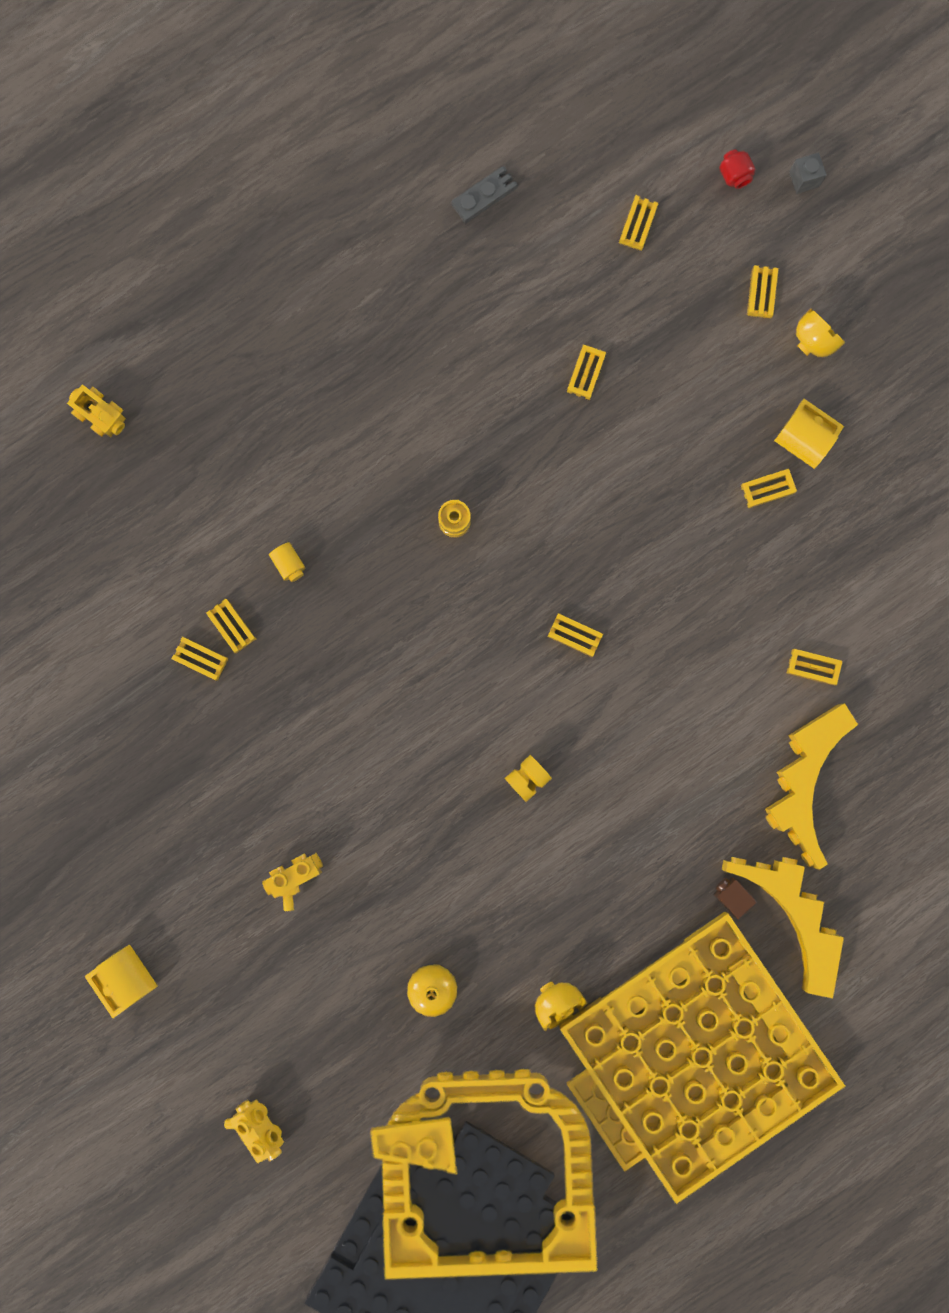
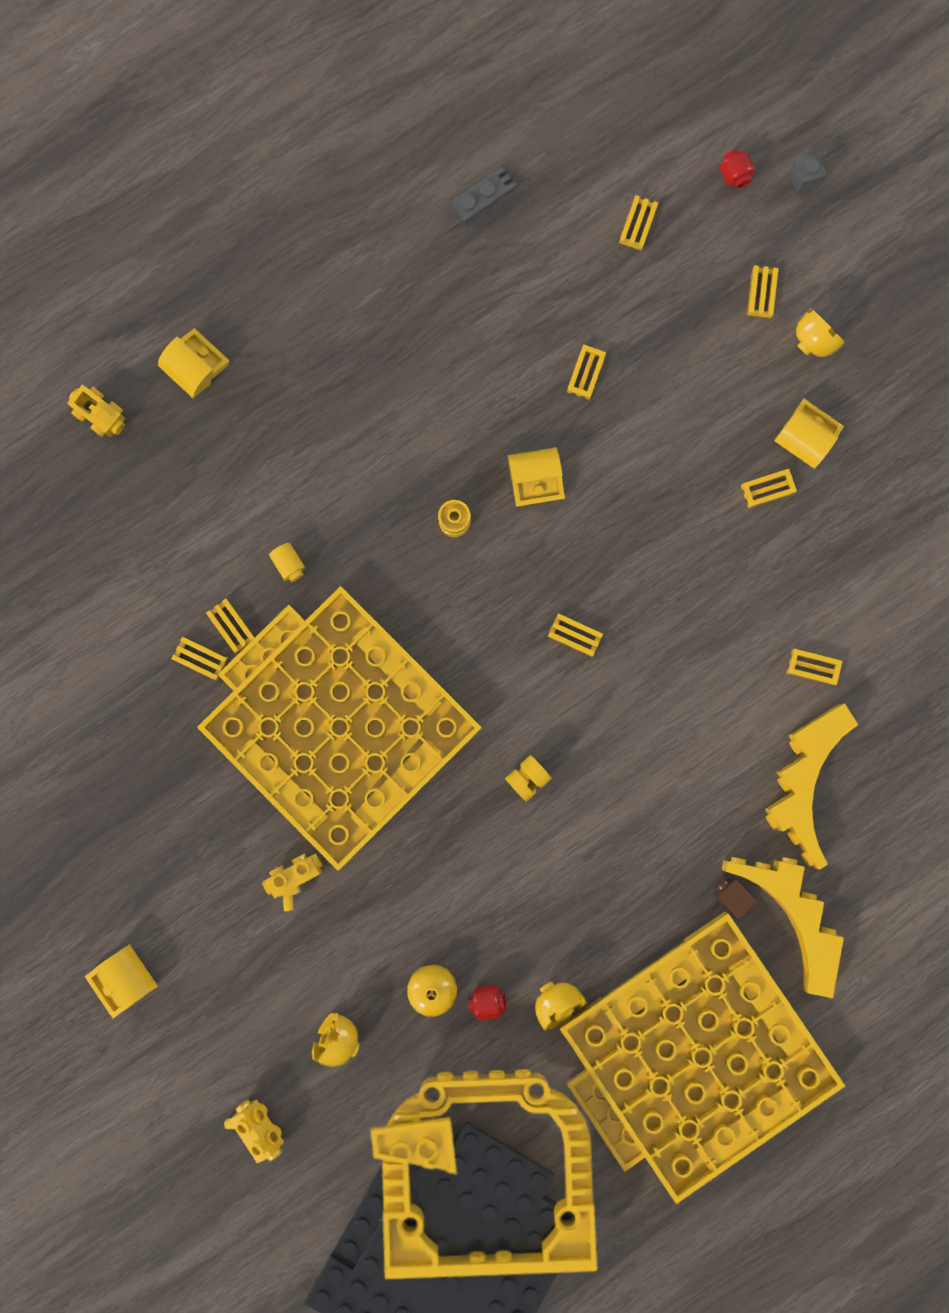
none -> yellow brick [158,328,229,398]
none -> yellow plate [197,586,482,871]
none -> yellow cylinder [312,1013,360,1067]
none -> red head [468,985,506,1021]
none -> yellow brick [508,447,565,507]

